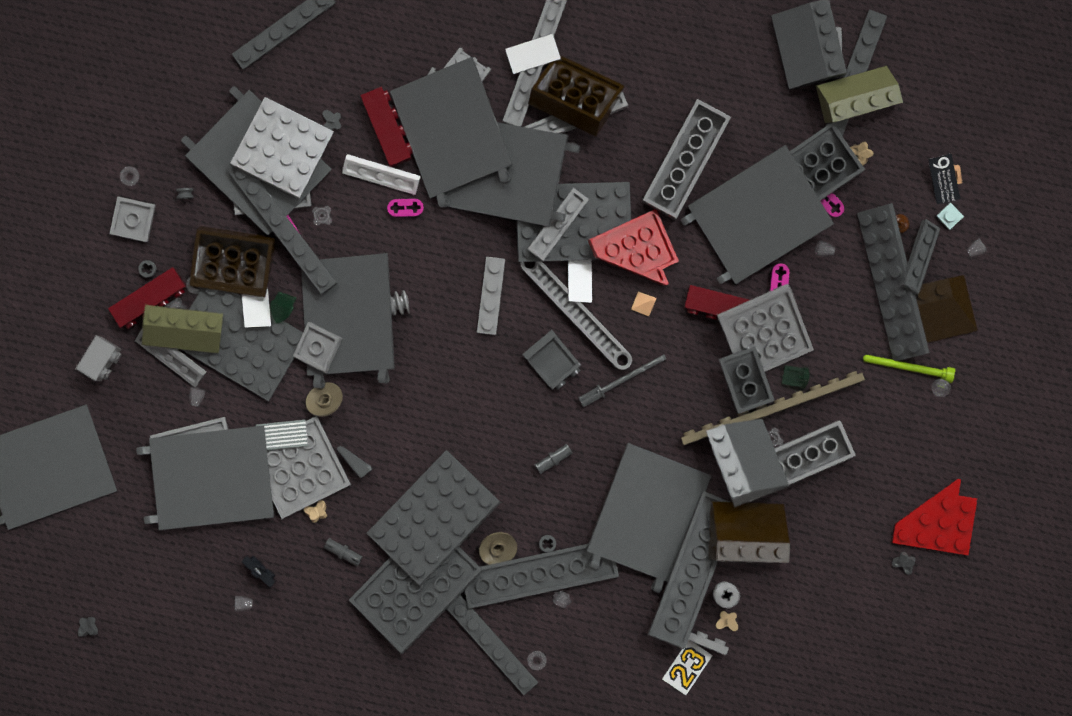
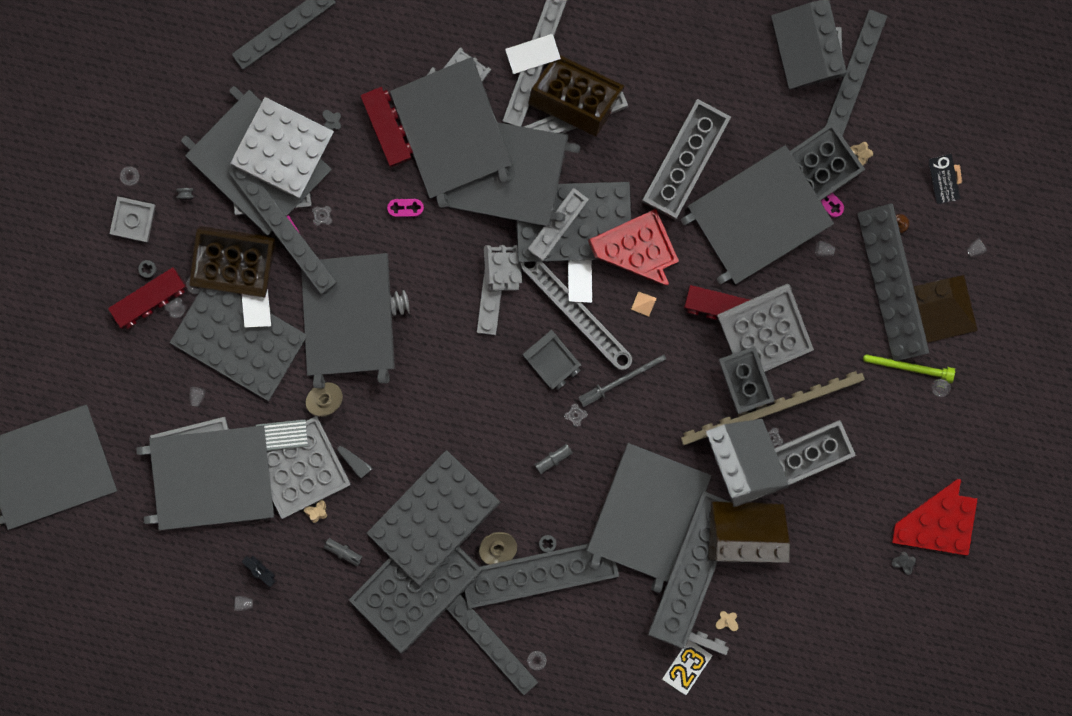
light grey brick [76,336,122,381] -> none
dark grey piece [78,617,98,637] -> none
light grey plate [135,328,206,387] -> none
olive slope [142,305,223,353] -> none
clear green tile [270,292,297,323] -> none
light grey tile [293,322,343,373] -> none
white plate [342,154,420,195] -> none
clear plate [553,591,572,608] -> none
light grey piece [713,581,740,608] -> none
dark pink beam [770,263,789,291] -> none
clear green tile [781,365,809,390] -> none
olive slope [816,66,903,123] -> none
dark grey tile [900,219,940,295] -> none
light aqua plate [936,203,964,230] -> none
none -> light grey plate [484,245,522,291]
none -> clear plate [564,404,587,427]

